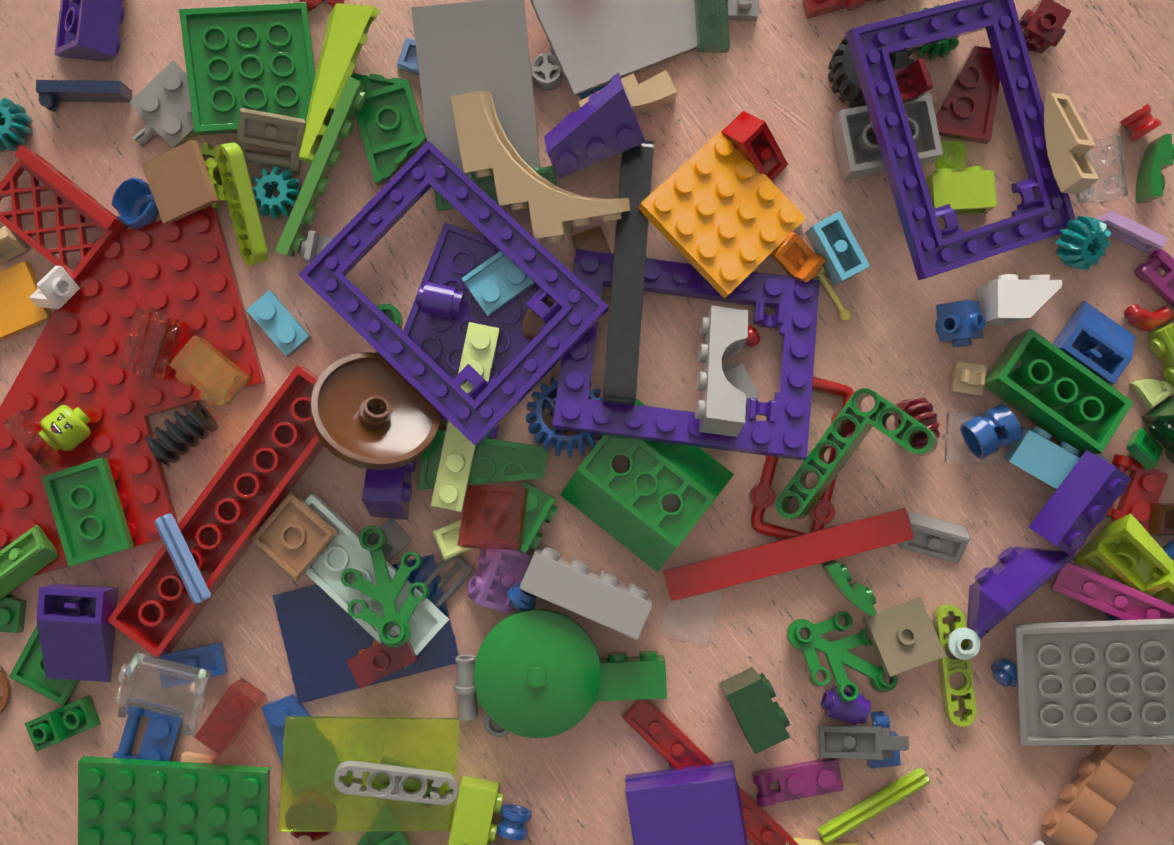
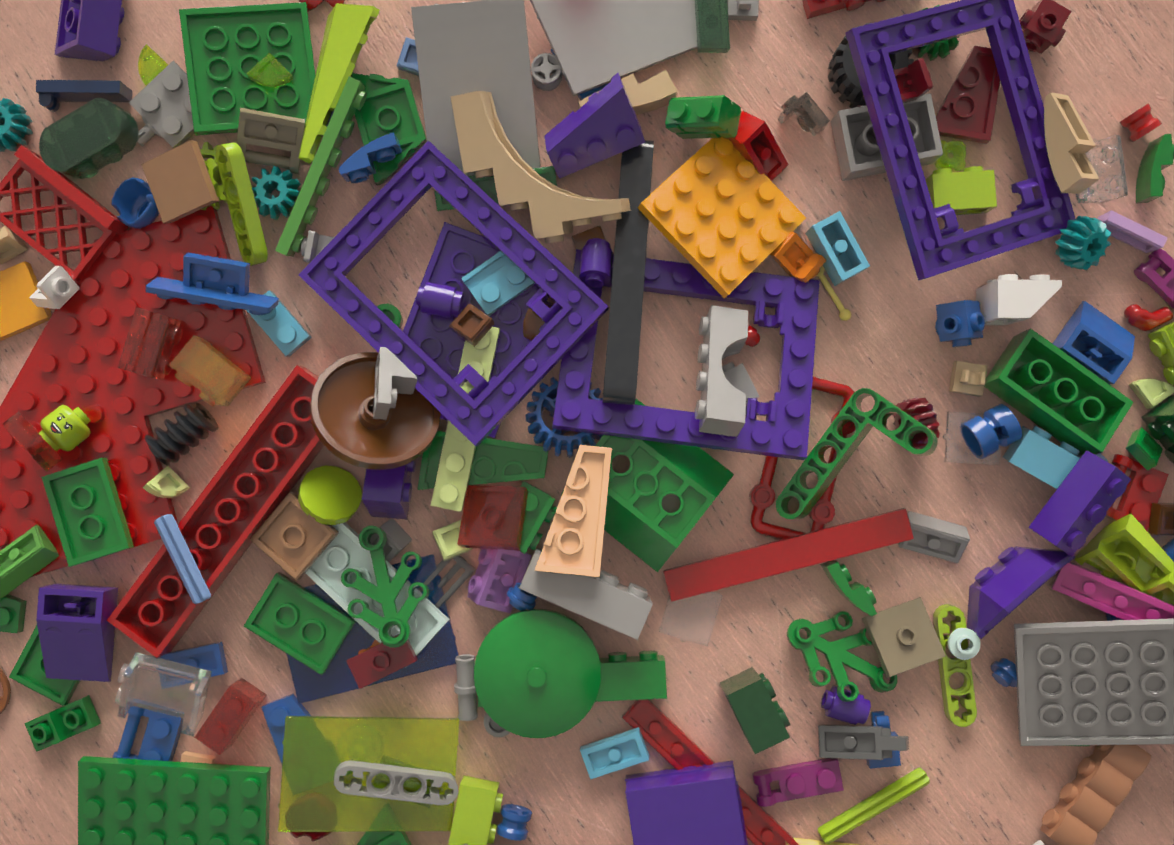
none -> clear green brick [39,98,138,179]
none -> clear neon green tile [138,44,168,86]
none -> yellowish green tile [143,466,190,498]
none -> blue bracket [146,252,279,315]
none -> green tile [244,572,357,675]
none -> clear neon green tile [247,53,293,87]
none -> lime tile [298,465,362,525]
none -> blue slope [339,132,402,183]
none -> light grey slope [373,347,418,420]
none -> reddish brown tile [449,303,495,347]
none -> light nougat wing [534,445,612,577]
none -> dark purple brick [579,238,613,288]
none -> medium azure plate [580,727,649,780]
none -> green brick [665,95,741,139]
none -> clear smoke bracket [778,92,830,137]

